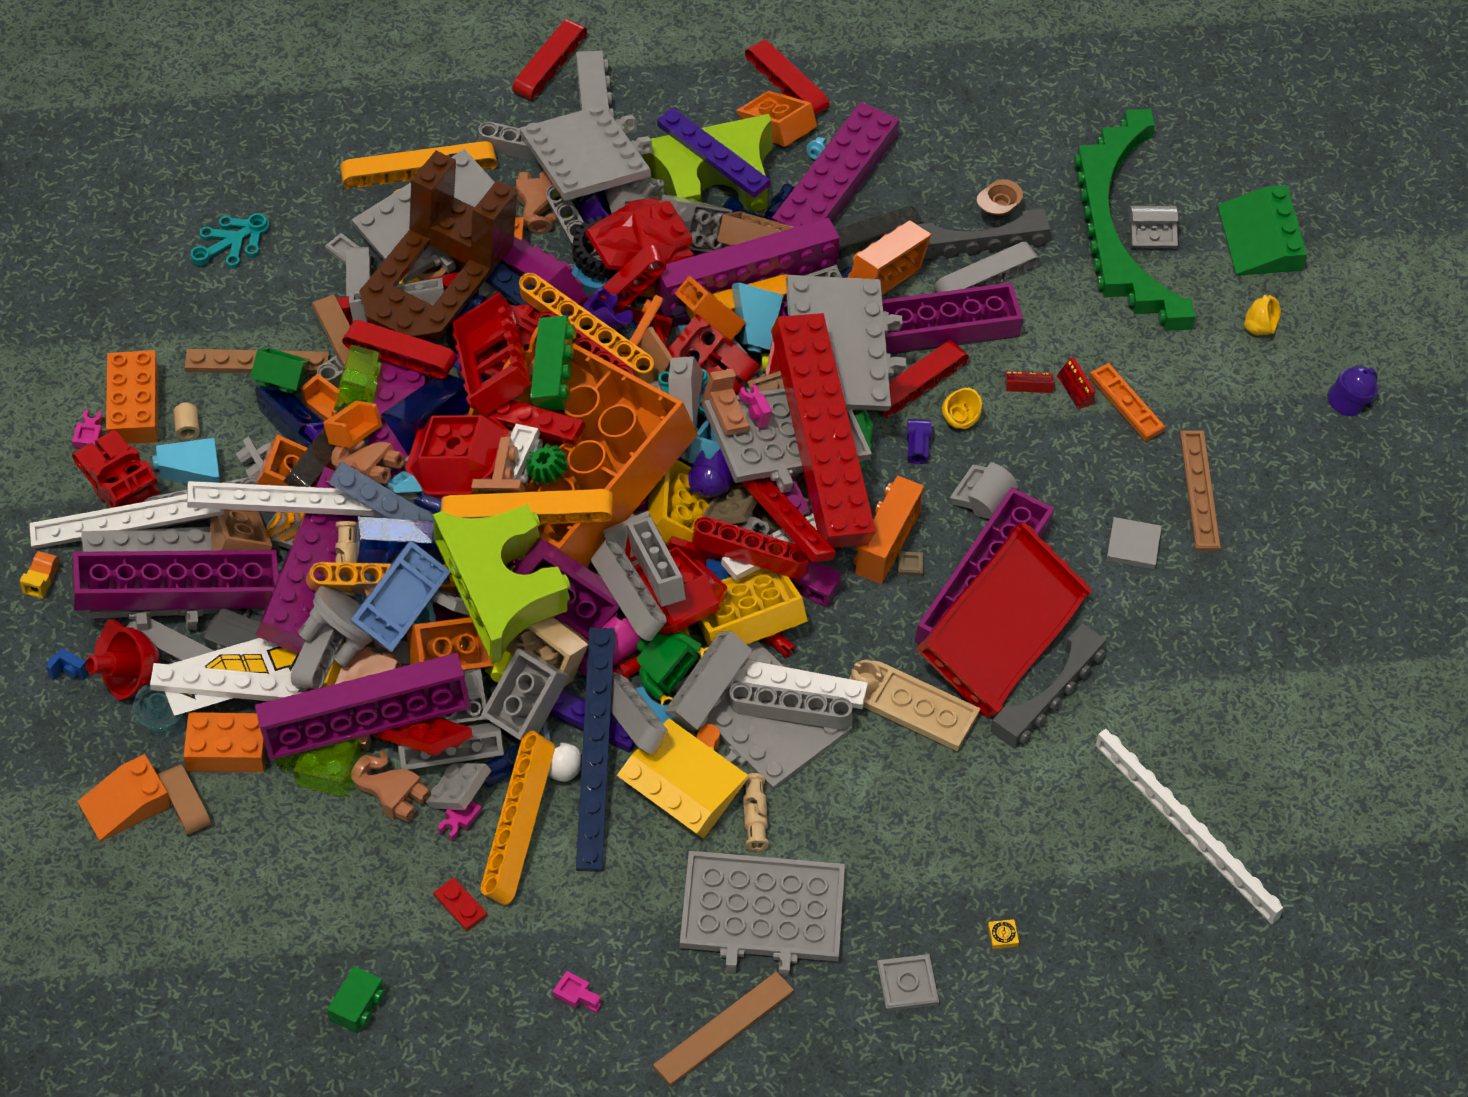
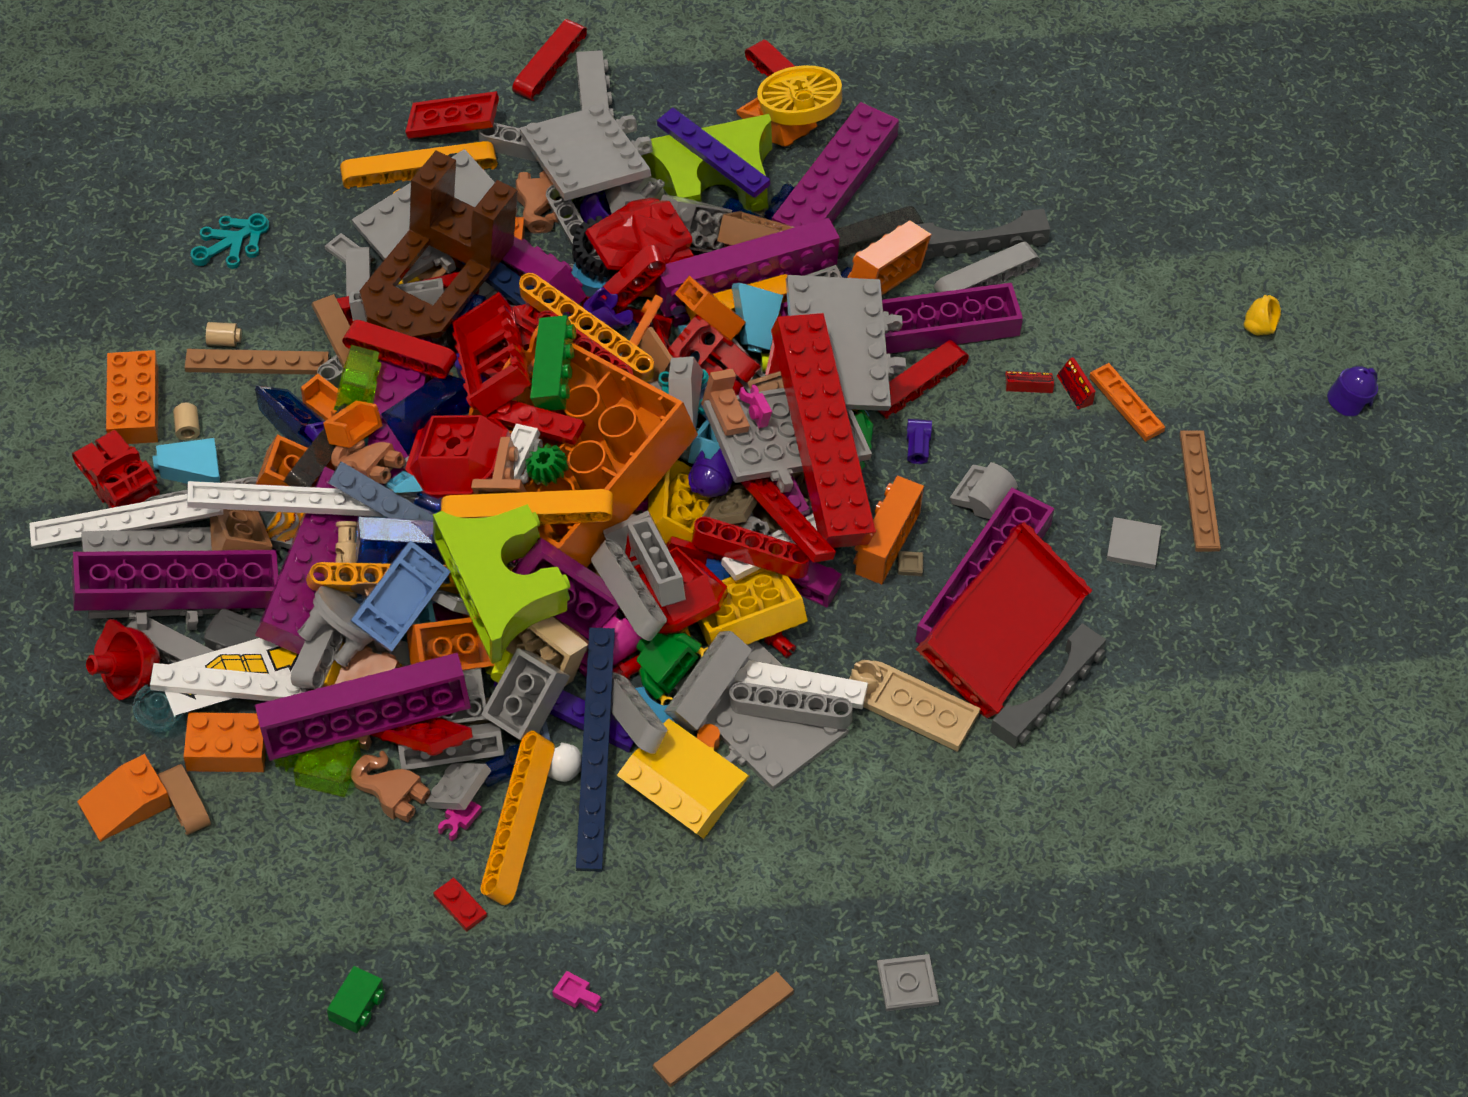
leg [19,551,60,599] -> none
blue bracket [46,648,89,680] -> none
dark pink plate [72,410,102,448] -> none
light grey hips [236,436,271,477] -> none
green piece [250,347,311,393] -> none
light grey hinge [679,851,845,978] -> none
tan piece [743,773,769,851] -> none
medium azure plate [806,137,827,160] -> none
yellow hair [942,388,982,429] -> none
medium nougat piece [977,180,1023,216] -> none
yellow tile [988,919,1019,949] -> none
green arch [1074,109,1195,331] -> none
white plate [1096,729,1283,924] -> none
light grey brick [1128,206,1178,249] -> none
green slope [1217,185,1307,276] -> none
none -> tan brick [206,322,242,347]
none -> red plate [405,91,499,139]
none -> yellow piece [757,65,842,125]

